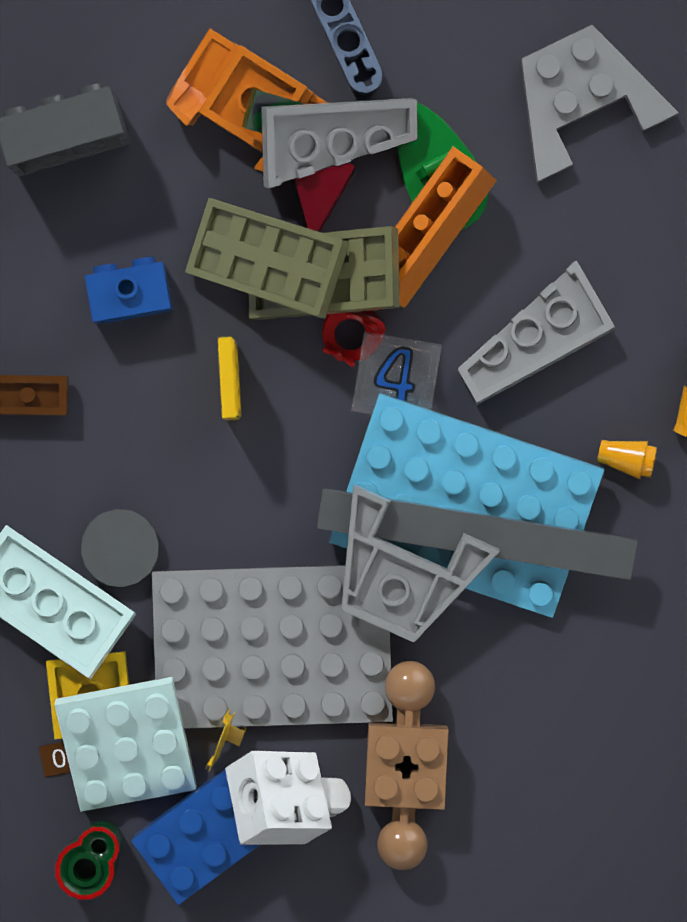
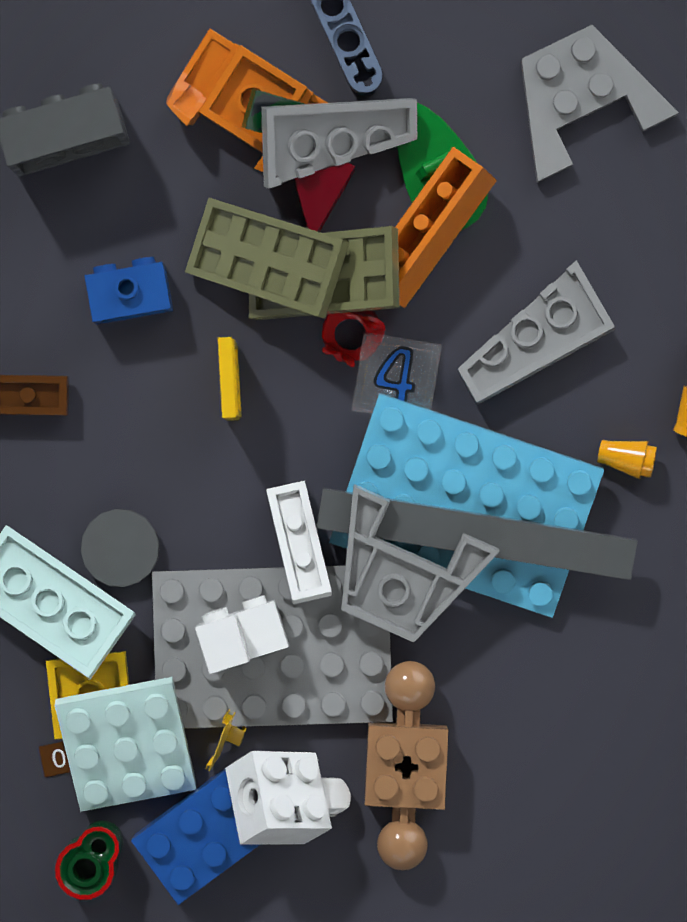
none -> white brick [195,595,289,674]
none -> white plate [266,480,332,604]

